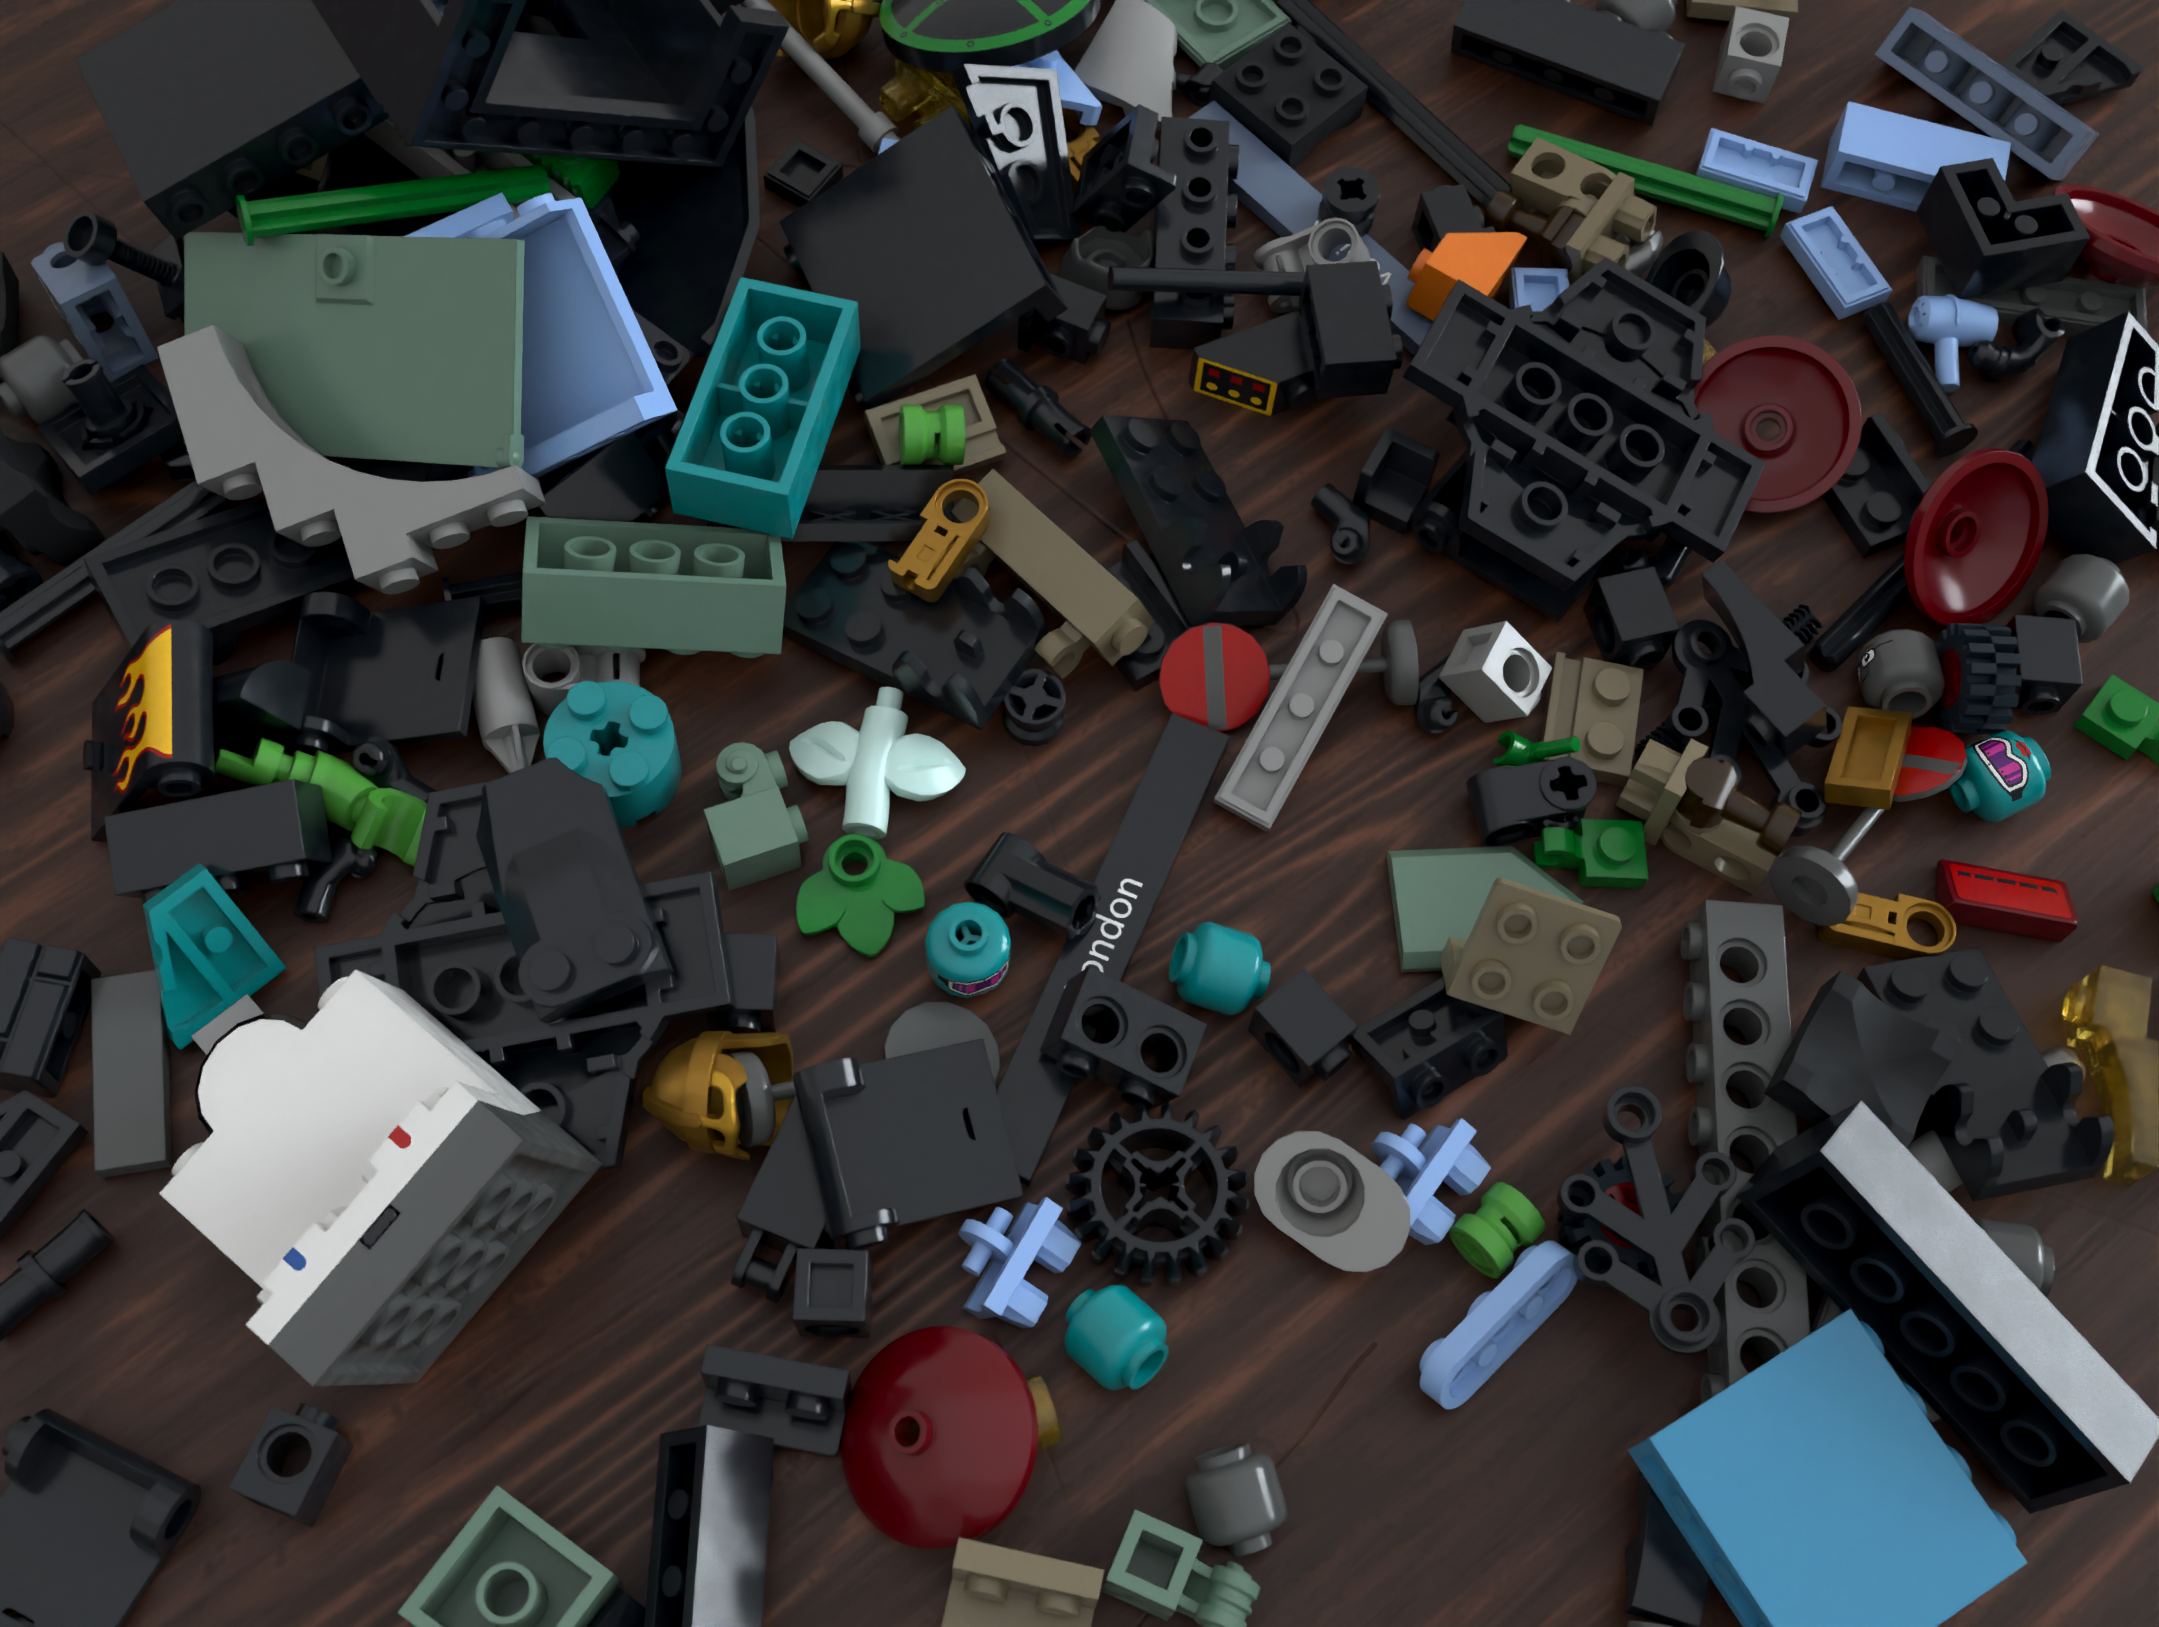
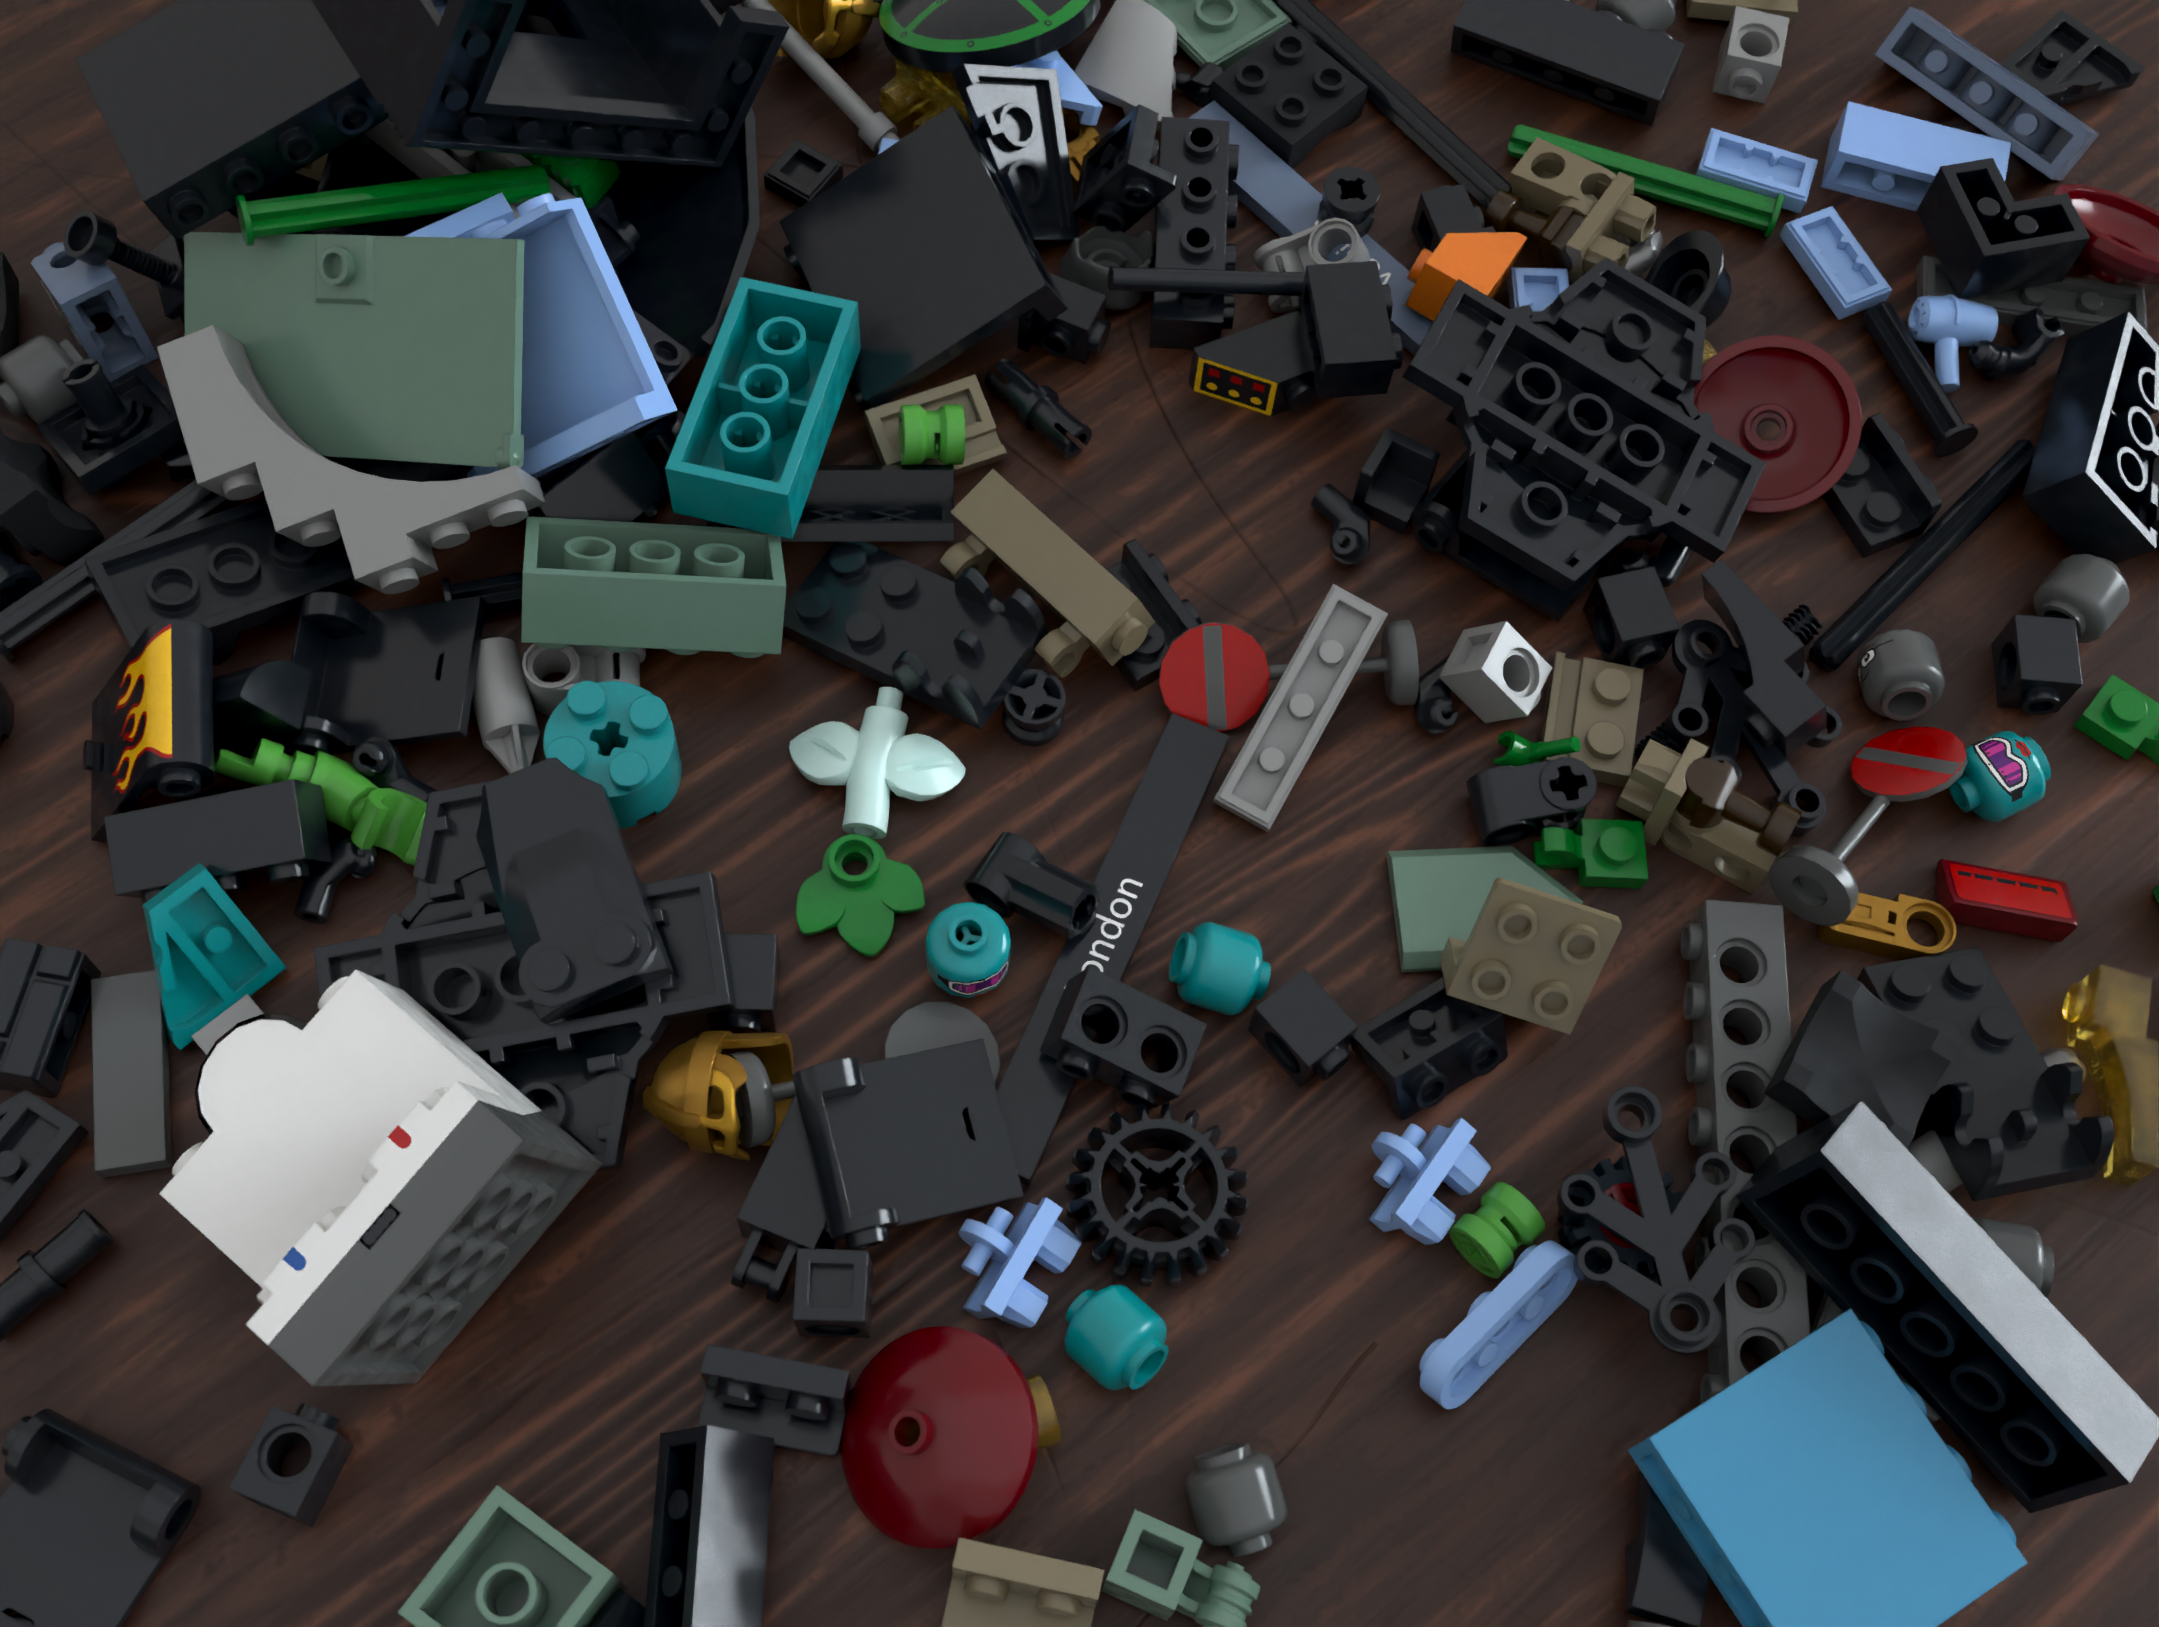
sand green brick [703,742,809,891] -> none
pearl gold piece [888,479,990,602] -> none
black hinge [1089,415,1307,626] -> none
light grey piece [1254,1131,1410,1272] -> none
pearl gold tile [1825,706,1912,810] -> none
dark red dish [1904,448,2048,626] -> none
black wheel [1931,623,2022,735] -> none

